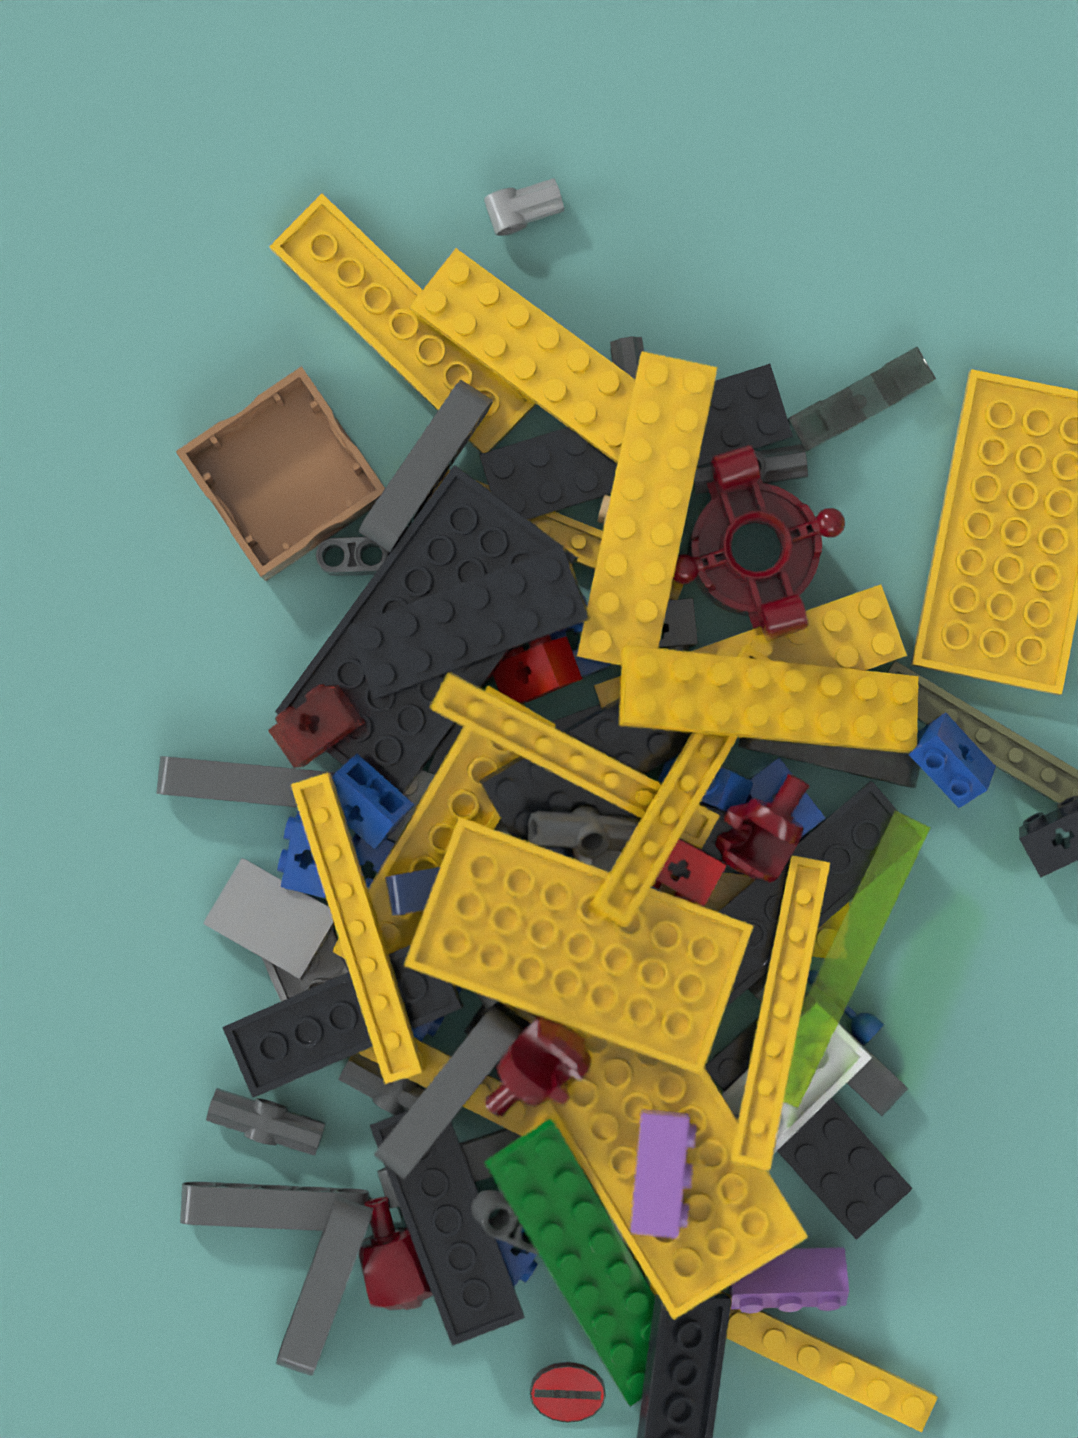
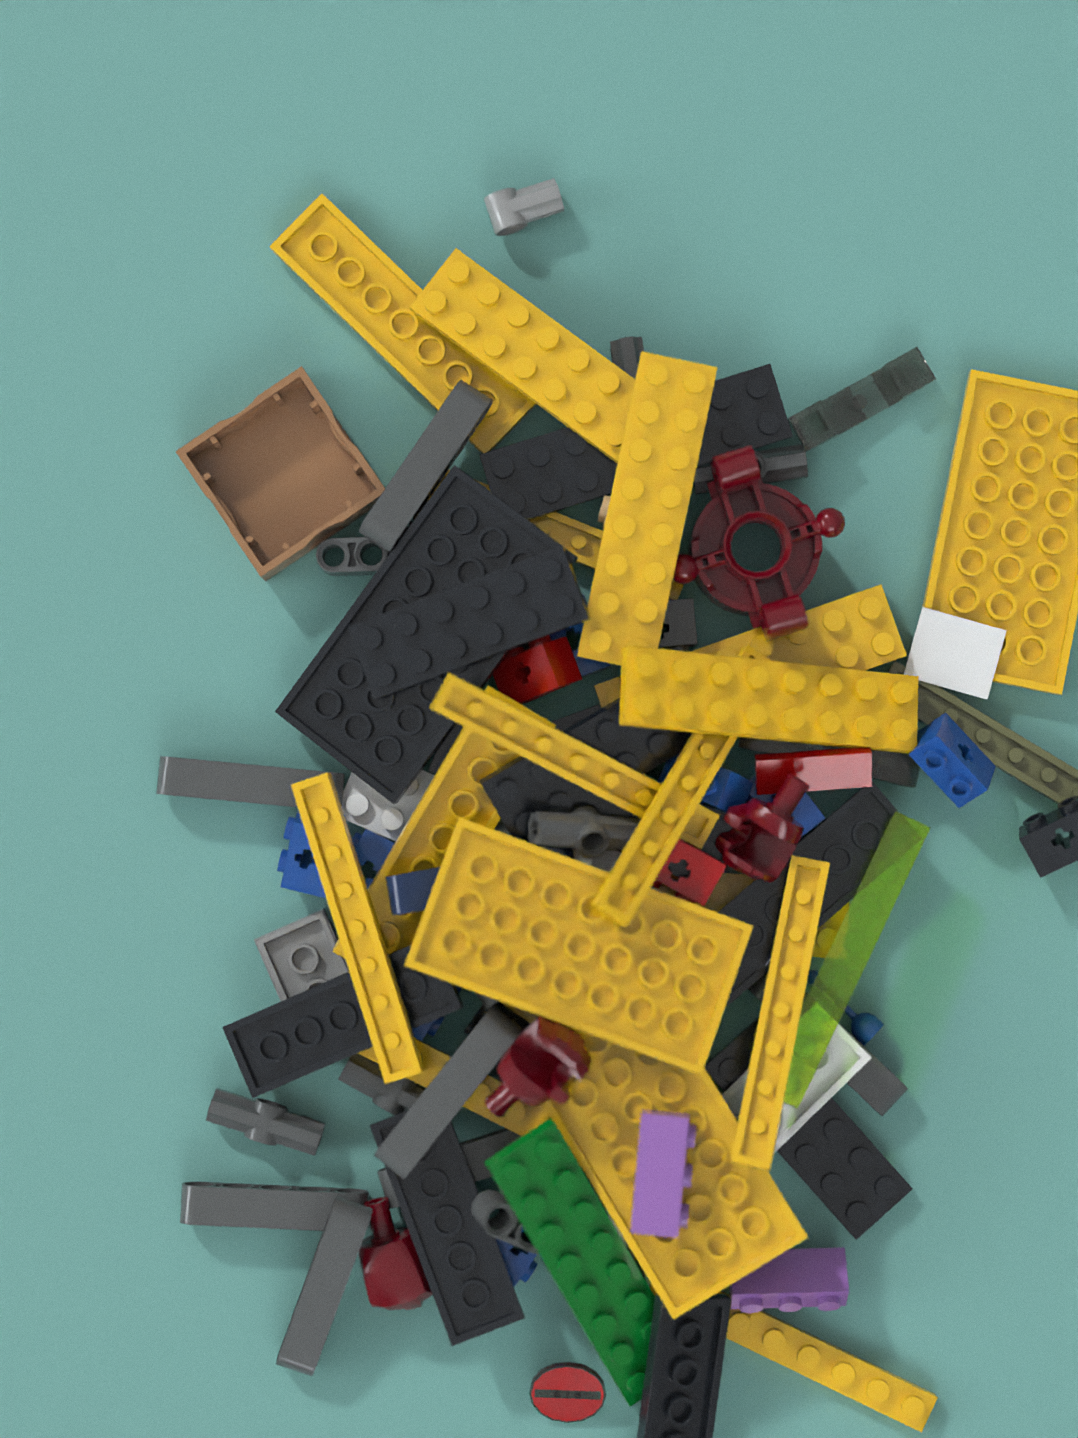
light grey tile [203,858,335,980] -> none
clear red brick [268,683,365,768] -> none
blue brick [332,754,414,850] -> none
none -> tile [754,747,872,795]
none -> white sticker [904,607,1007,700]

